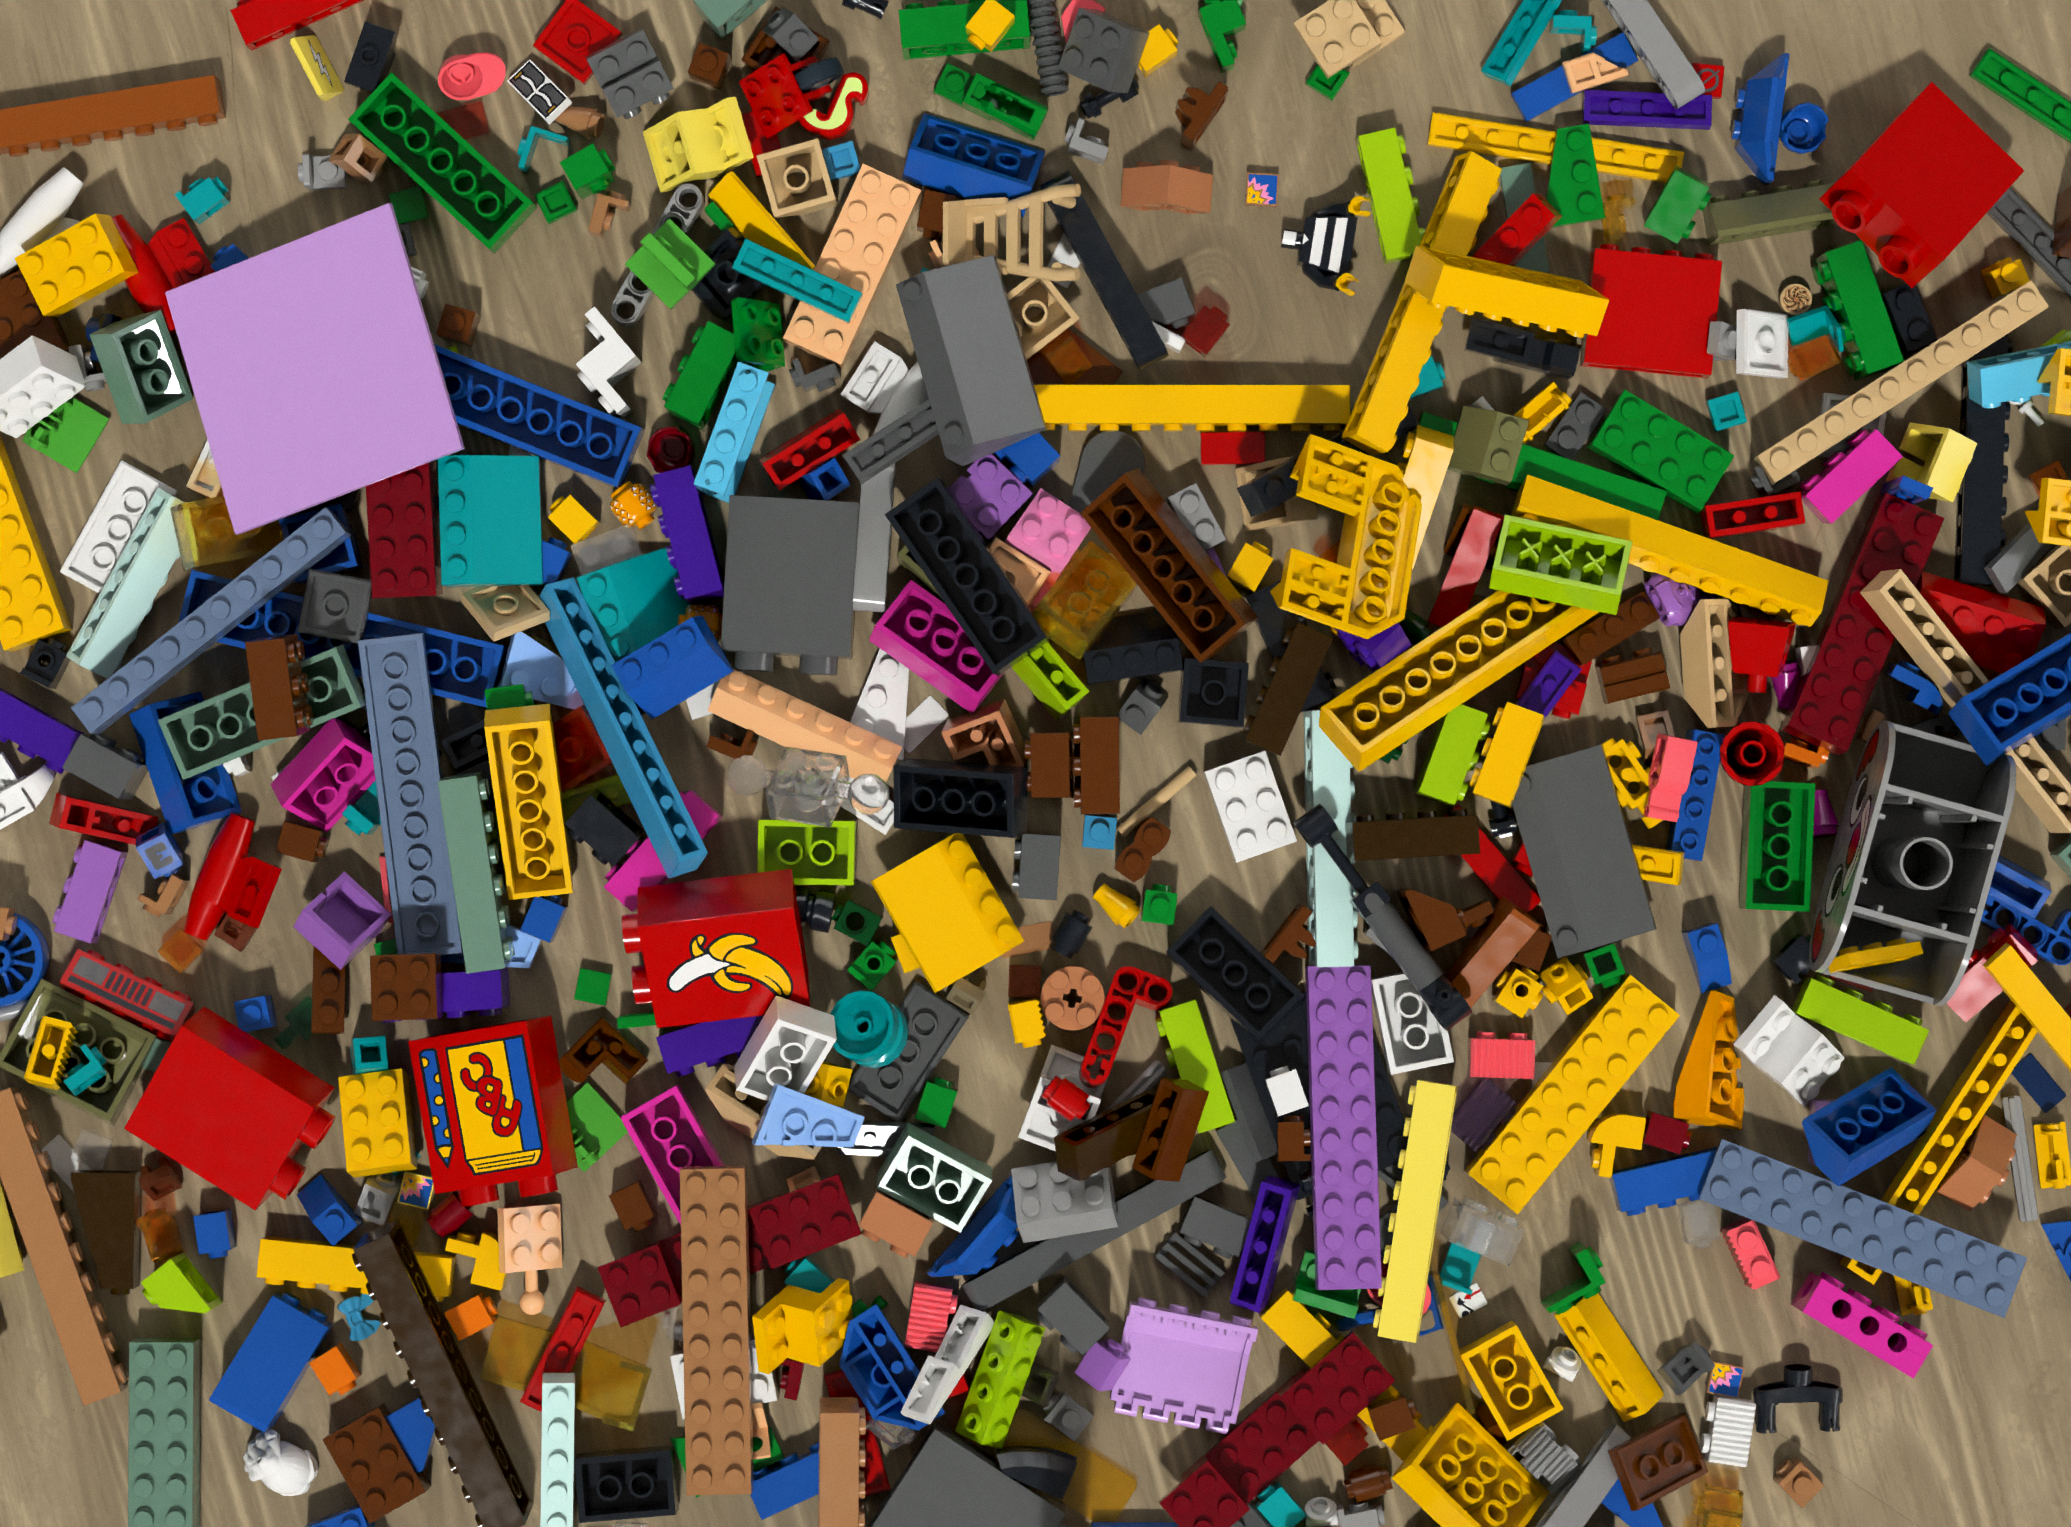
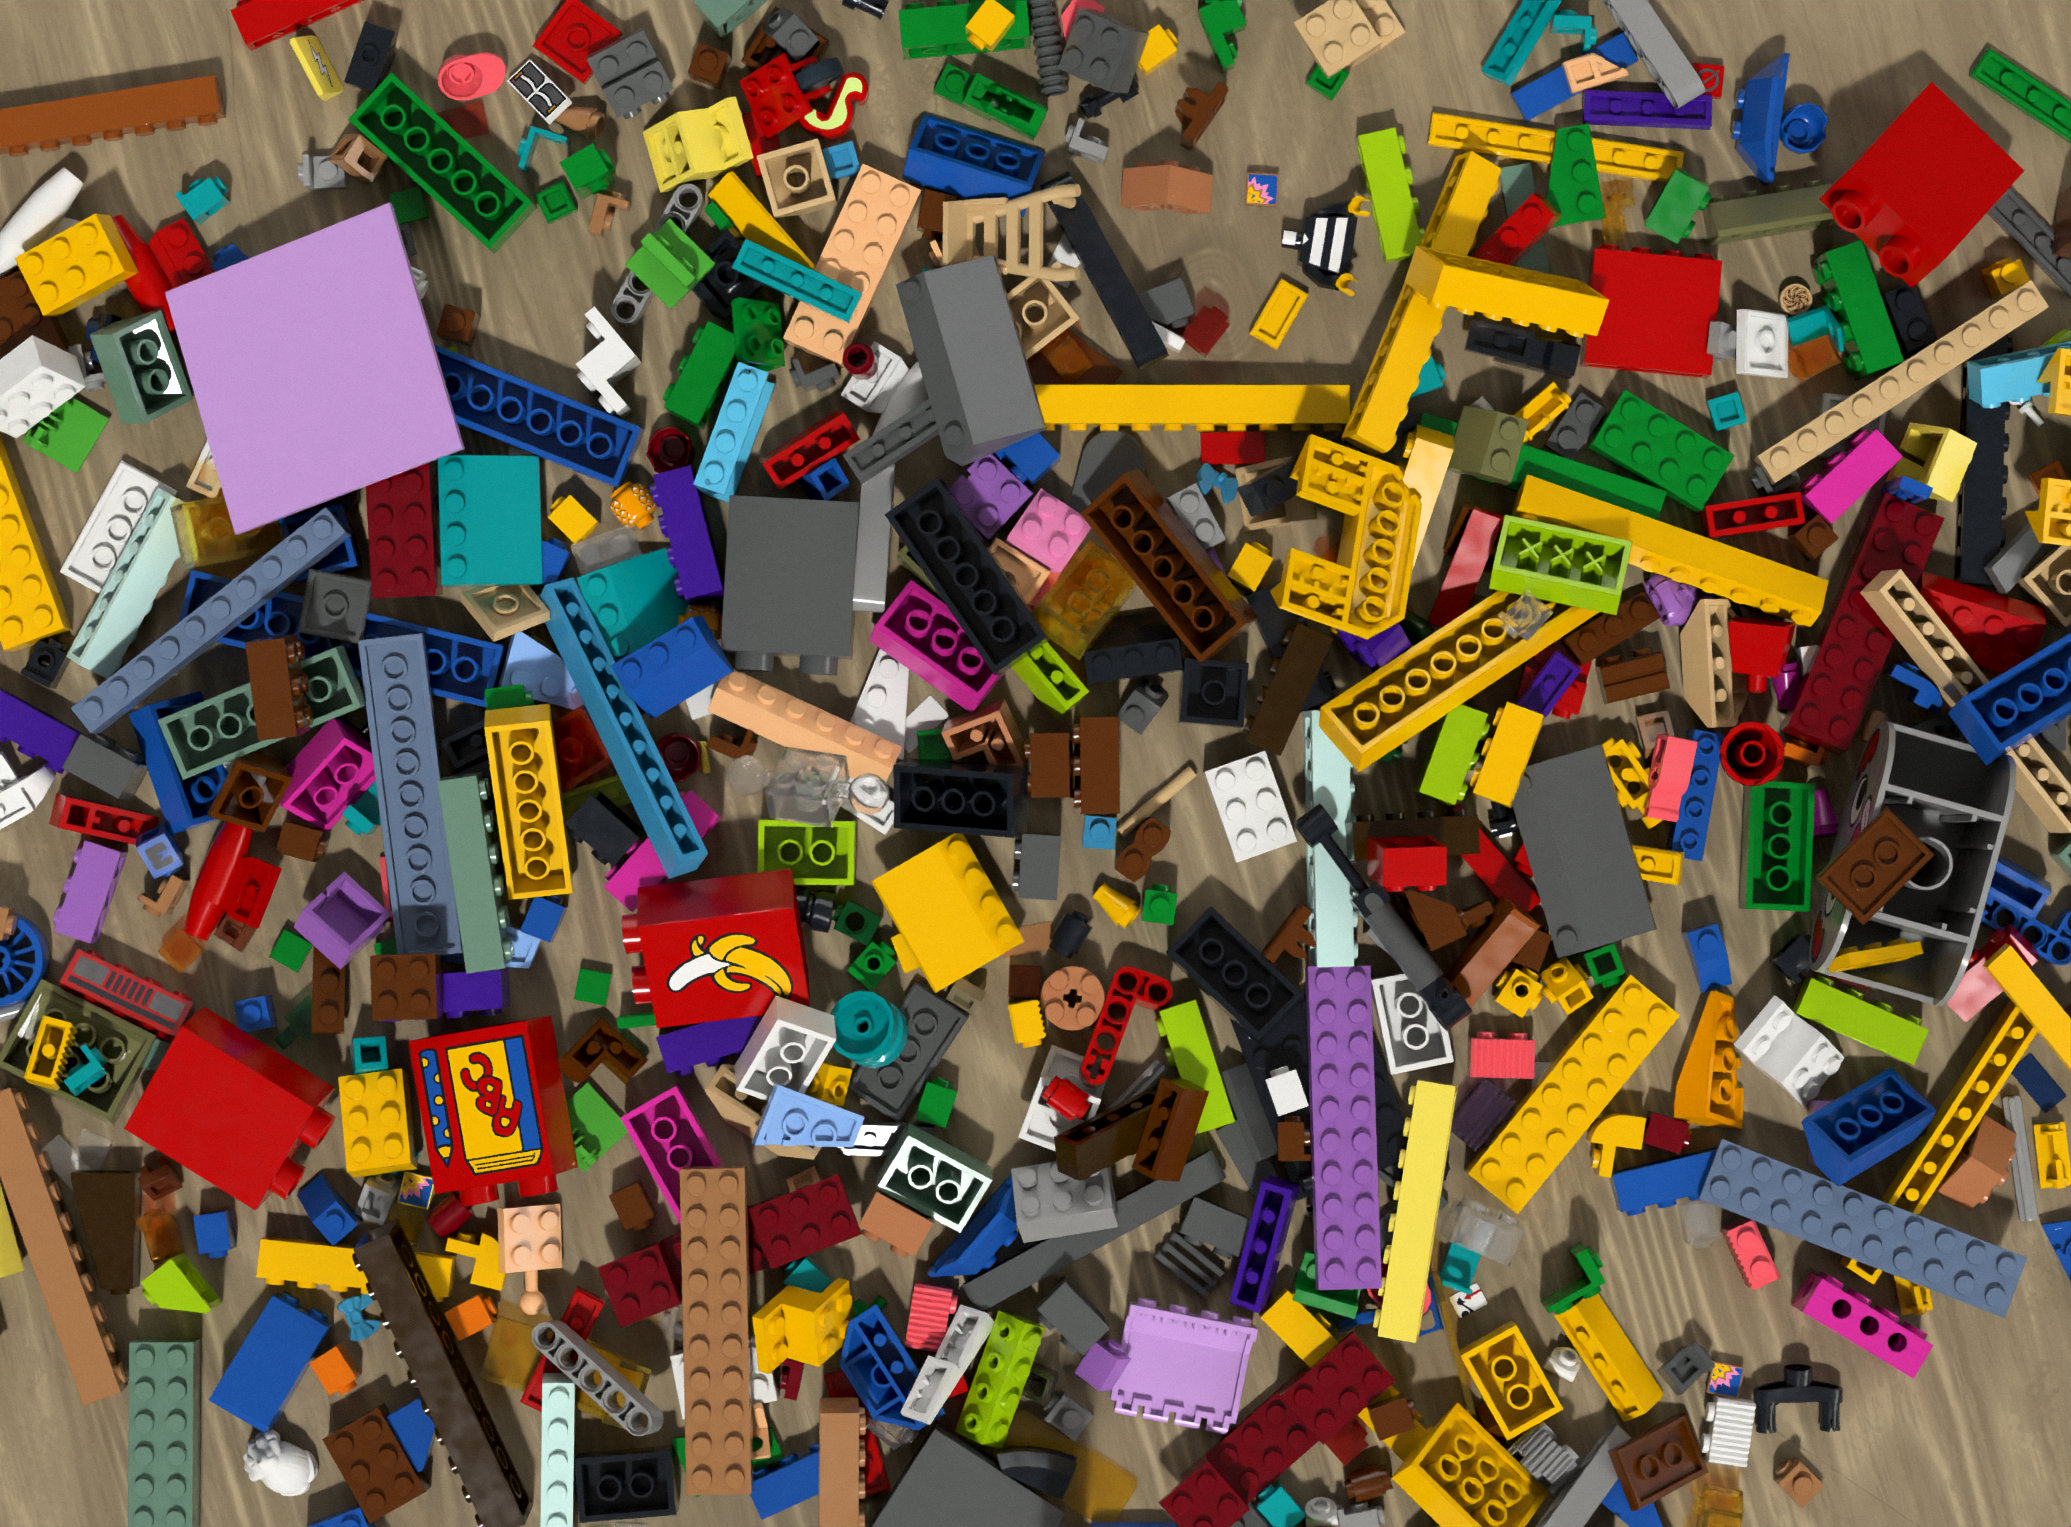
none -> reddish brown slope [208,752,293,832]
none -> green tile [269,929,314,972]
none -> light grey beam [532,1320,664,1437]
none -> dark red hair [656,732,701,783]
none -> light yellow leg [698,741,711,774]
none -> dark red brick [842,343,879,380]
none -> green tile [917,728,952,761]
none -> dark azure piece [1196,463,1238,504]
none -> yellow tile [1249,278,1309,350]
none -> red brick [1367,835,1447,892]
none -> clear bracket [1497,589,1553,641]
none -> reddish brown brick [1787,514,1839,561]
none -> reddish brown tile [1815,807,1934,925]

